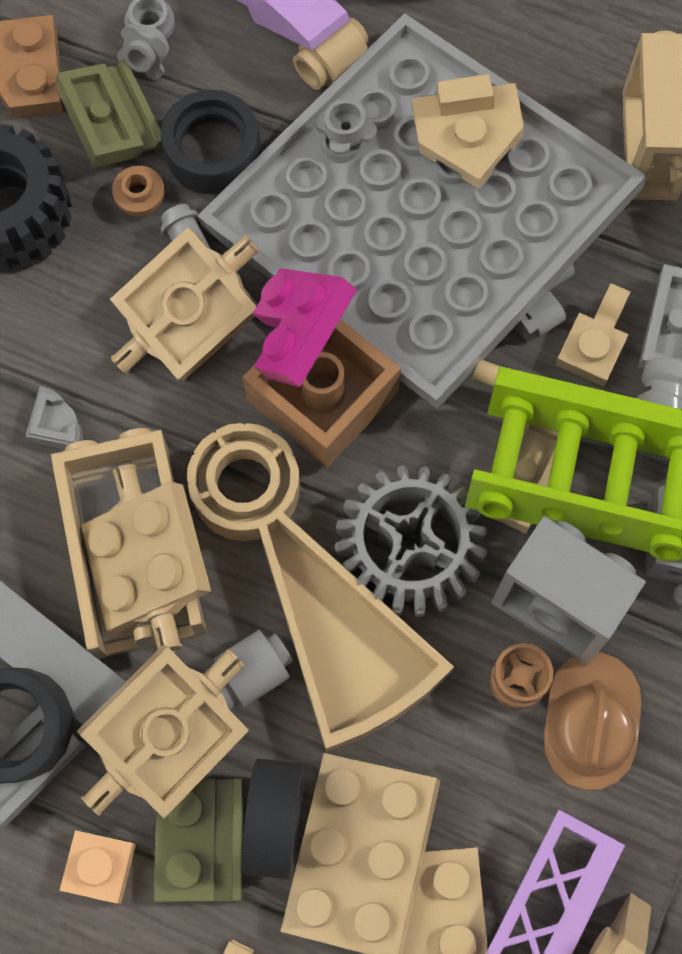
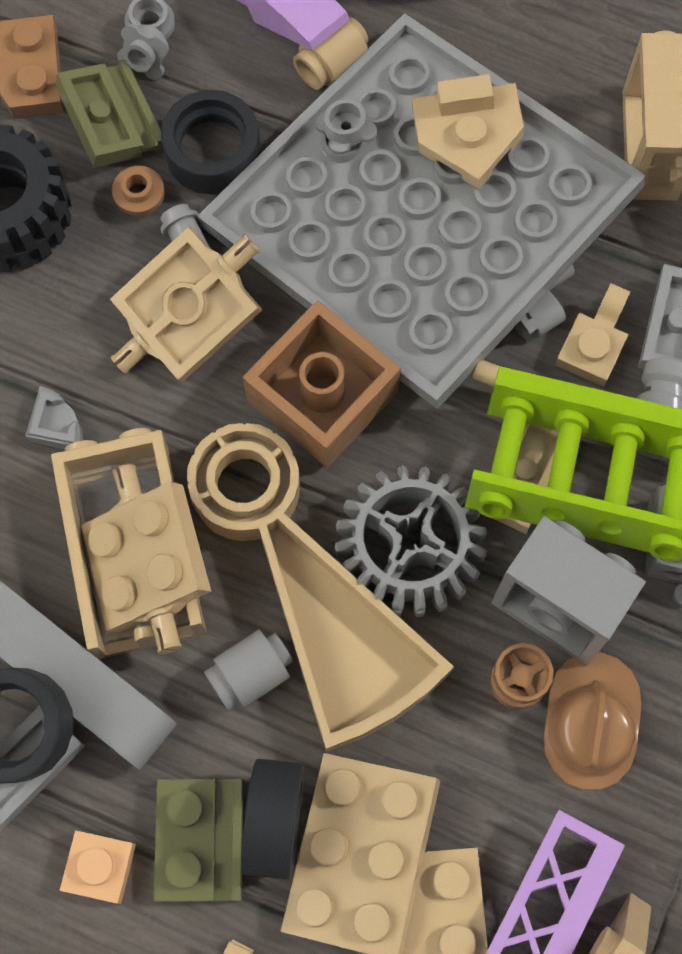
tan plate [77,645,249,818] -> none
dark pink plate [252,268,357,387] -> none

